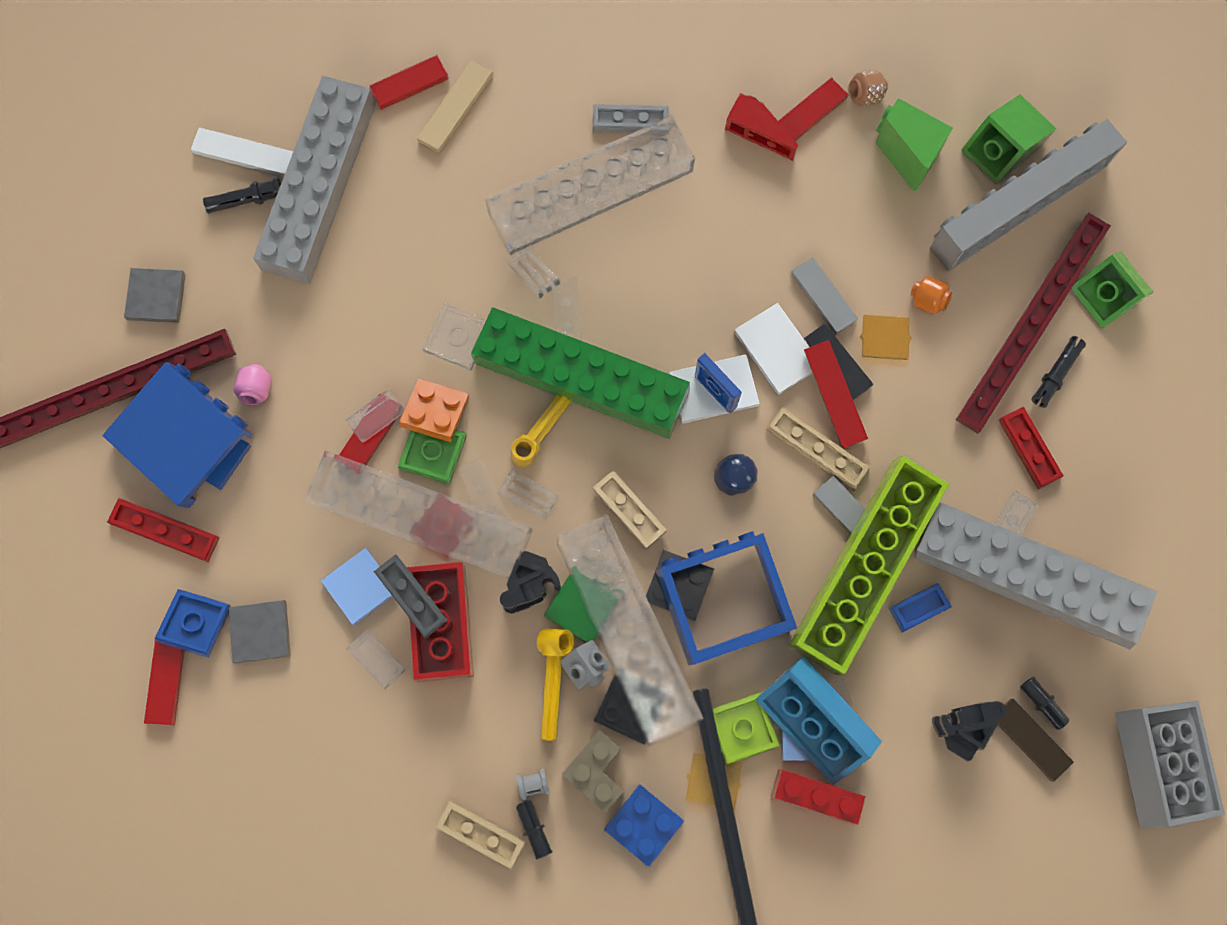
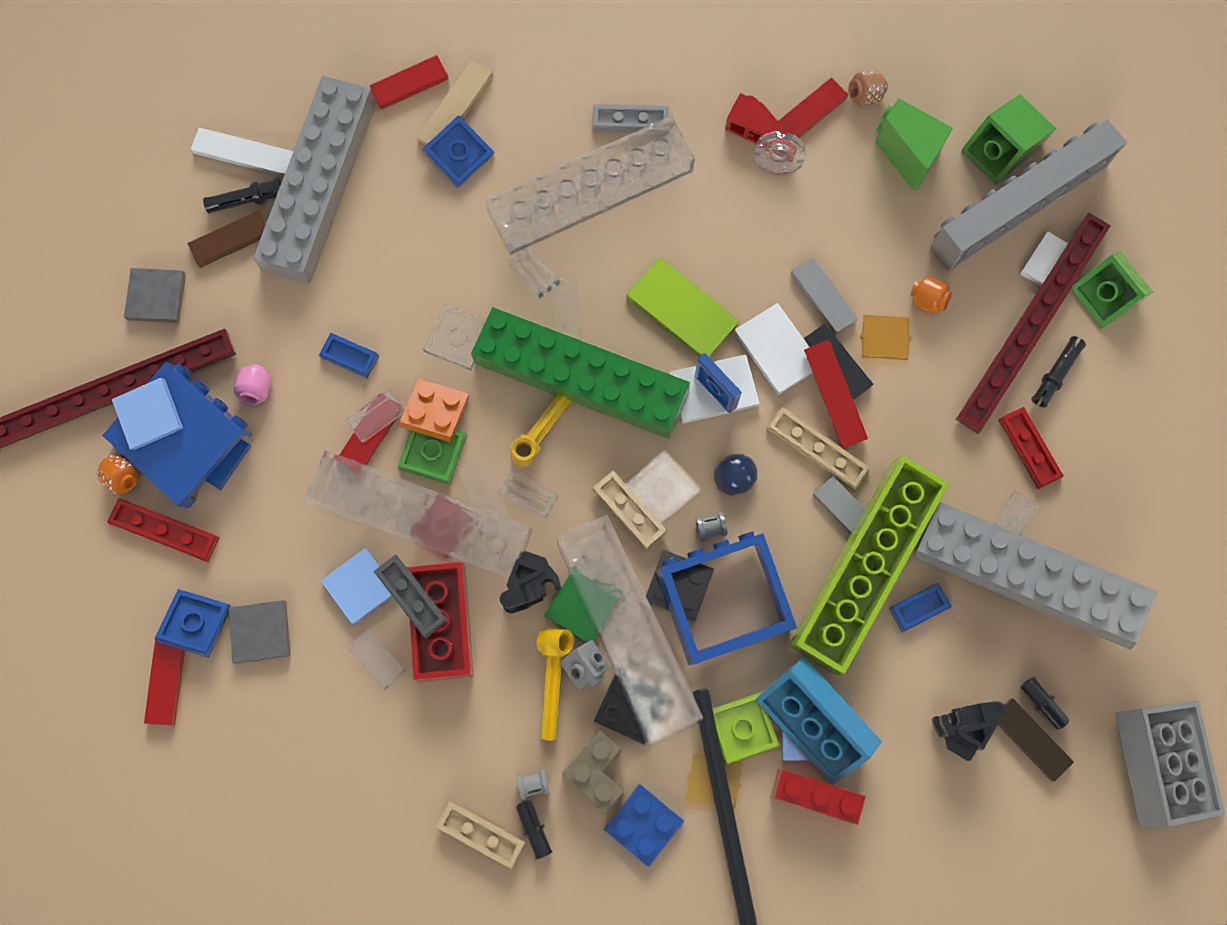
none -> orange head [97,454,140,494]
none -> light blue tile [112,378,183,450]
none -> reddish brown tile [187,210,266,268]
none -> blue tile [319,333,379,379]
none -> blue tile [422,115,494,188]
none -> lime tile [626,257,740,357]
none -> clear tile [626,450,701,524]
none -> light grey bush [695,512,728,541]
none -> clear tile [754,131,805,175]
none -> white tile [1020,231,1068,286]

